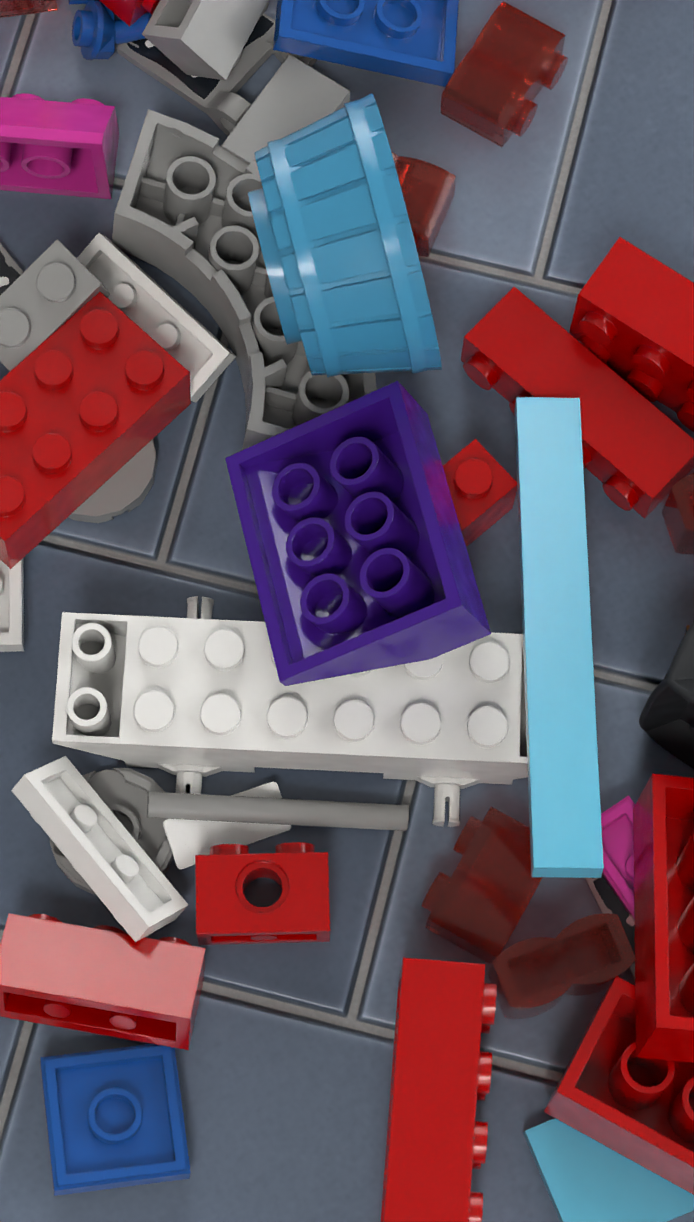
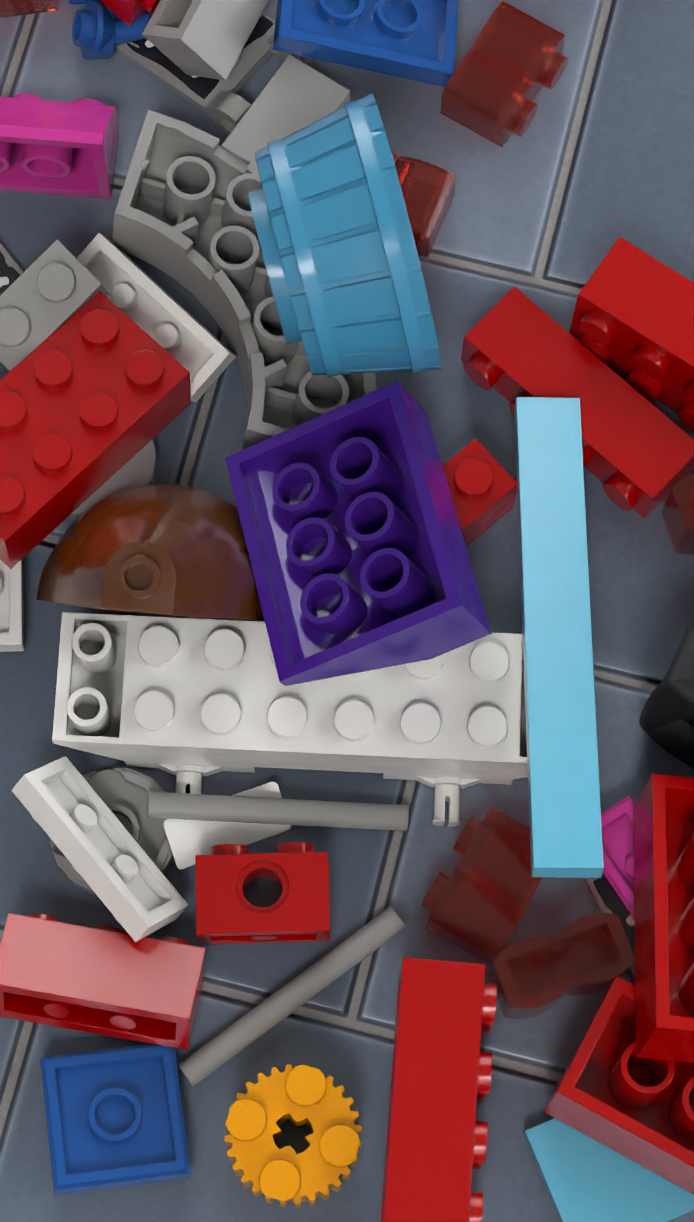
none -> reddish brown cone [36,484,264,620]
none -> light grey bar [178,907,406,1087]
none -> light orange brick [224,1064,362,1208]

